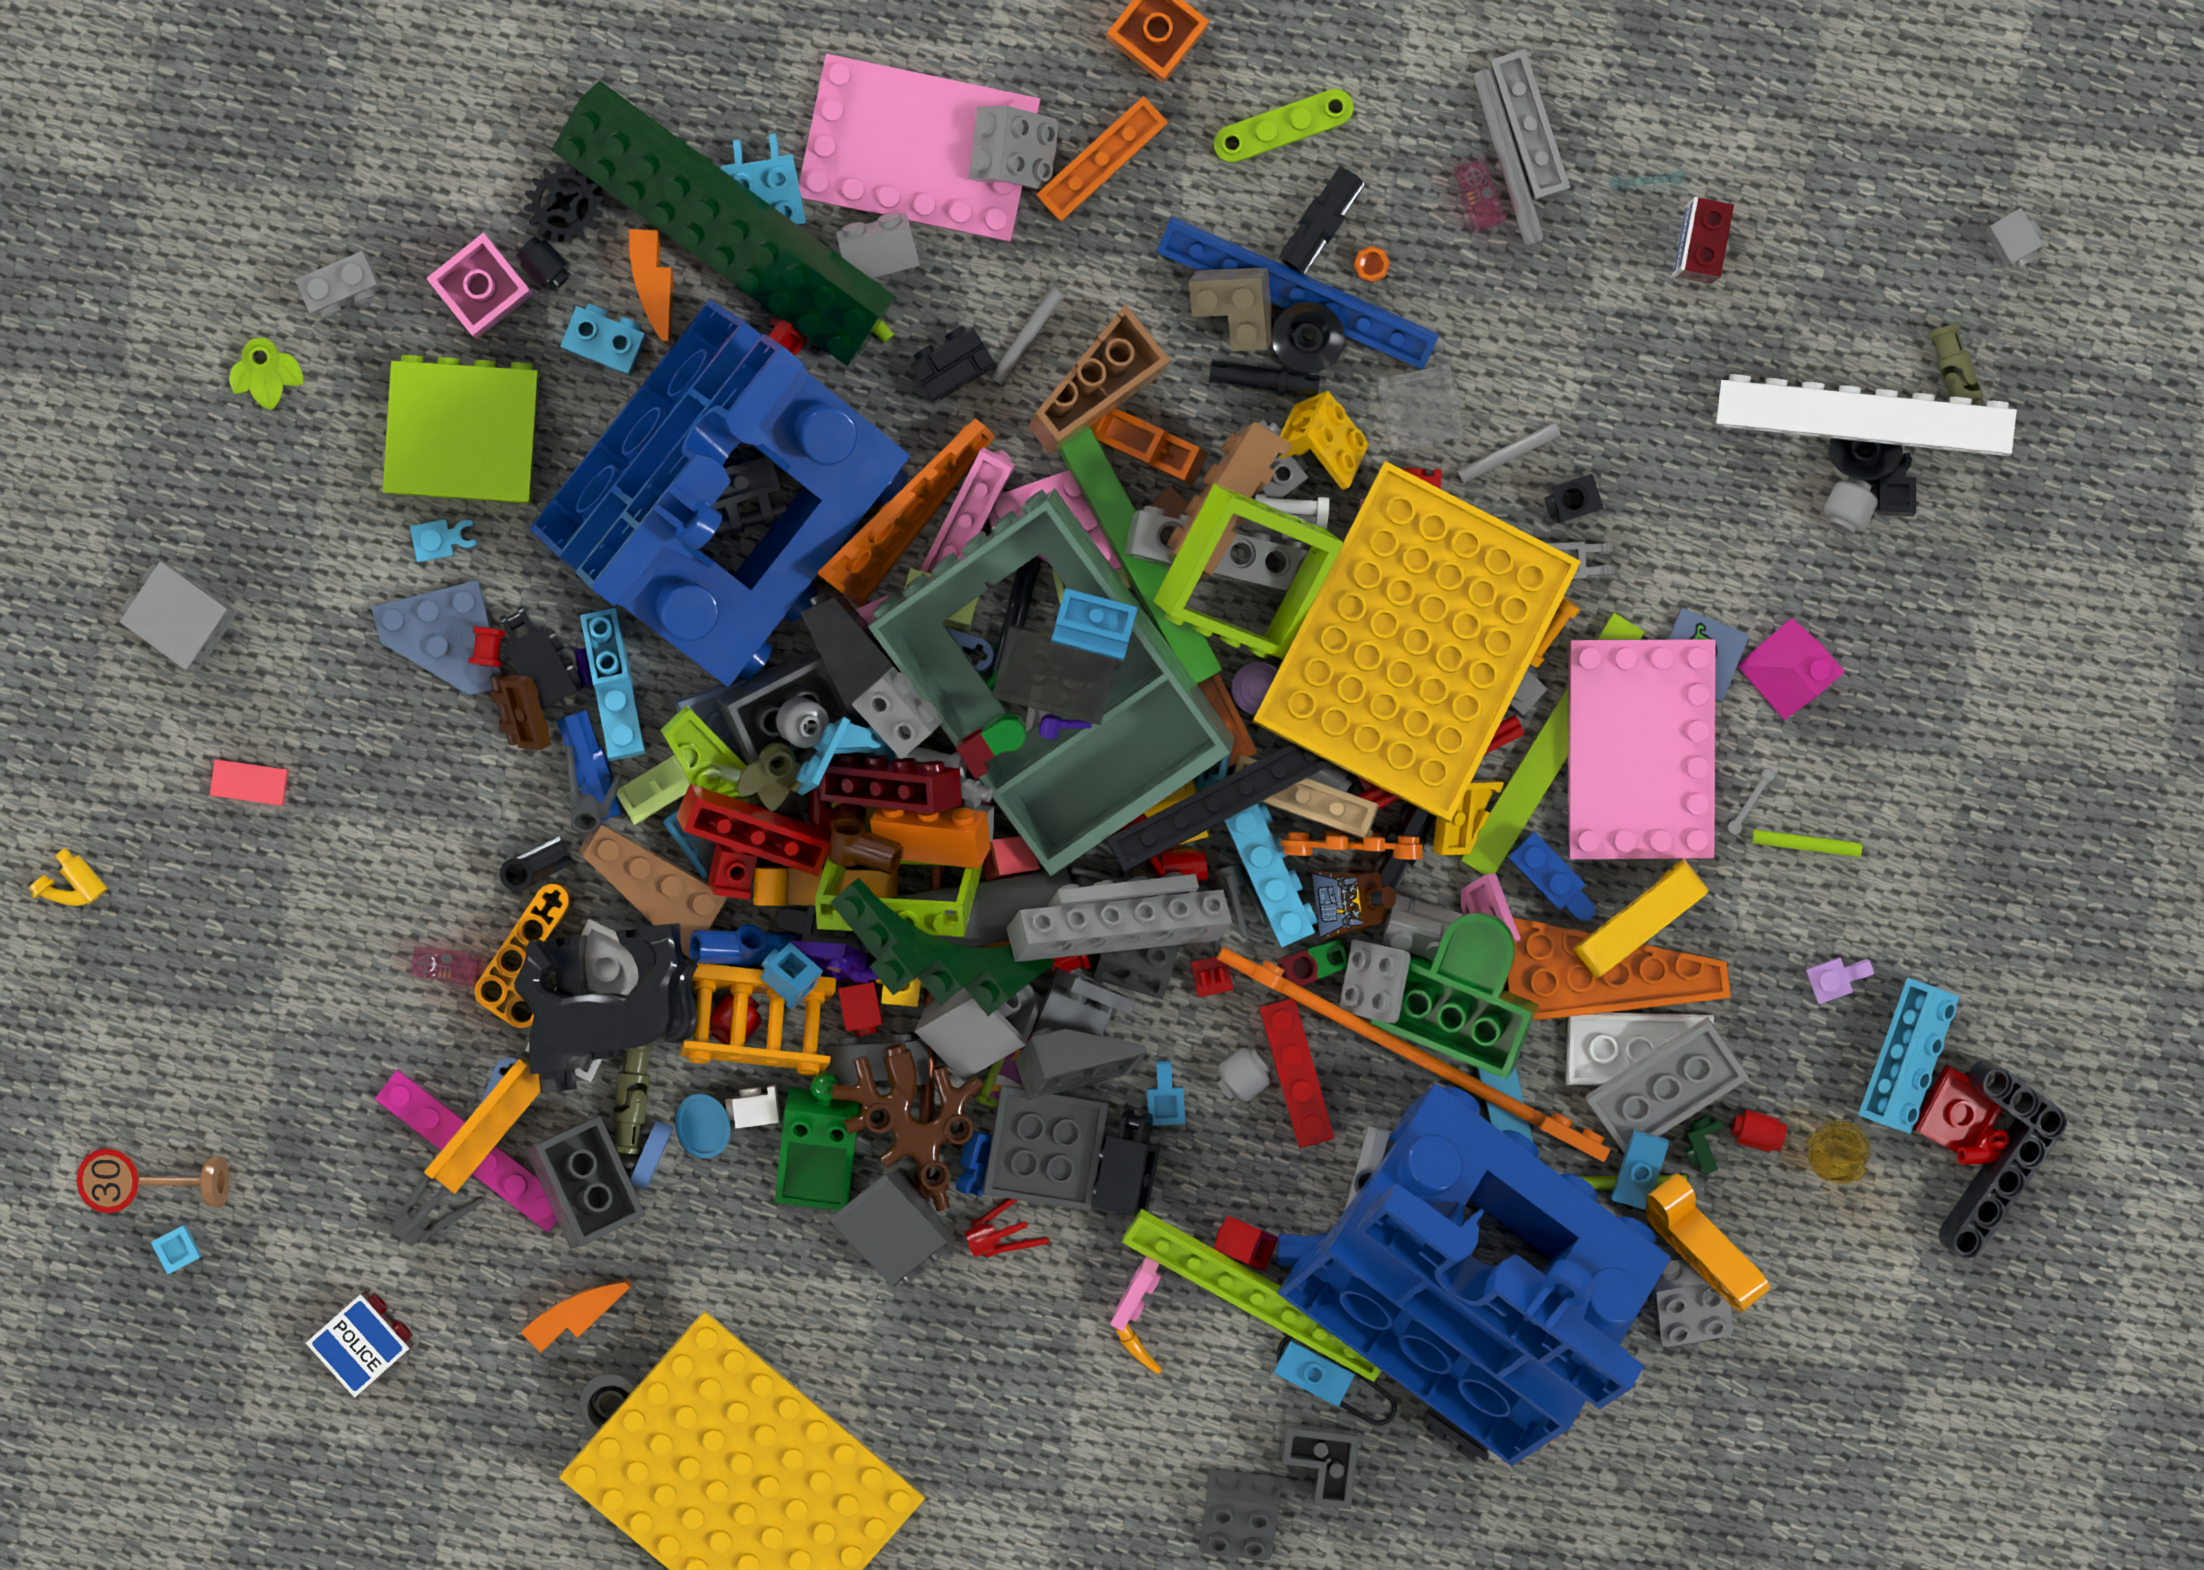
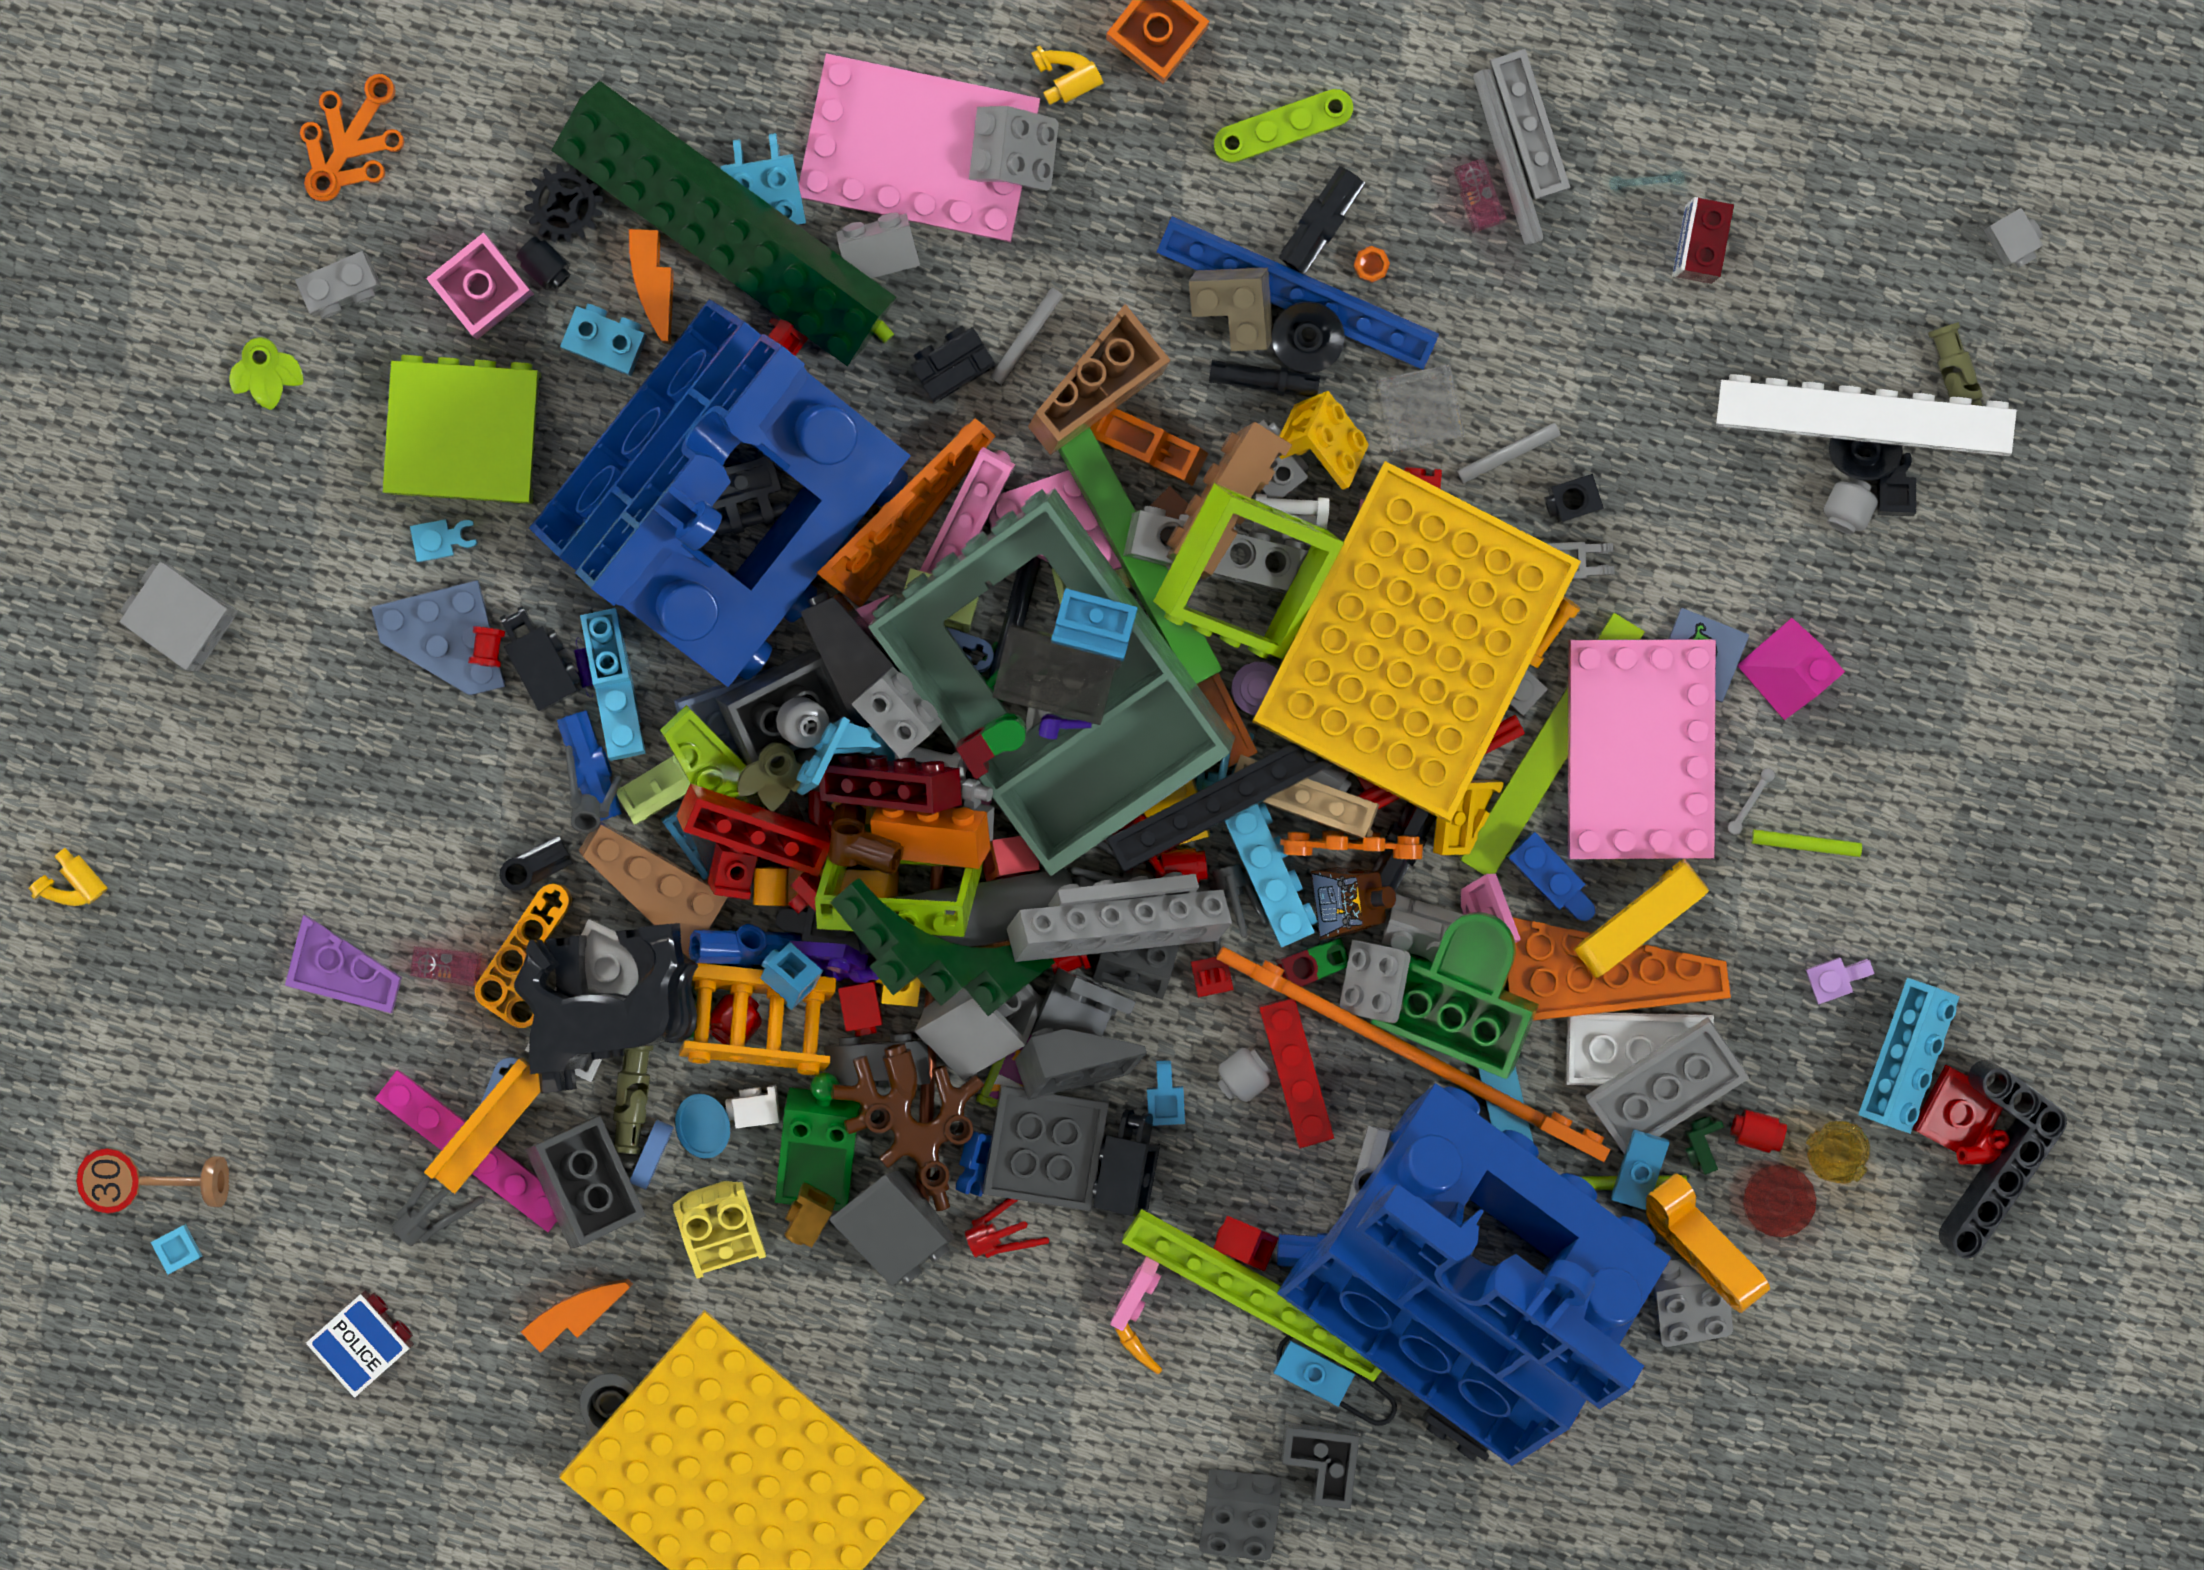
coral tile [210,759,289,806] -> none
reddish brown plate [489,672,551,750] -> none
orange plate [1036,96,1168,223] -> none
none -> medium lavender wing [285,915,402,1013]
none -> orange plant [300,74,405,202]
none -> light yellow slope [673,1181,766,1279]
none -> pearl gold brick [785,1182,836,1248]
none -> red tile [788,872,821,914]
none -> yellow plant [1031,45,1104,105]
none -> clear red tile [1742,1164,1817,1238]

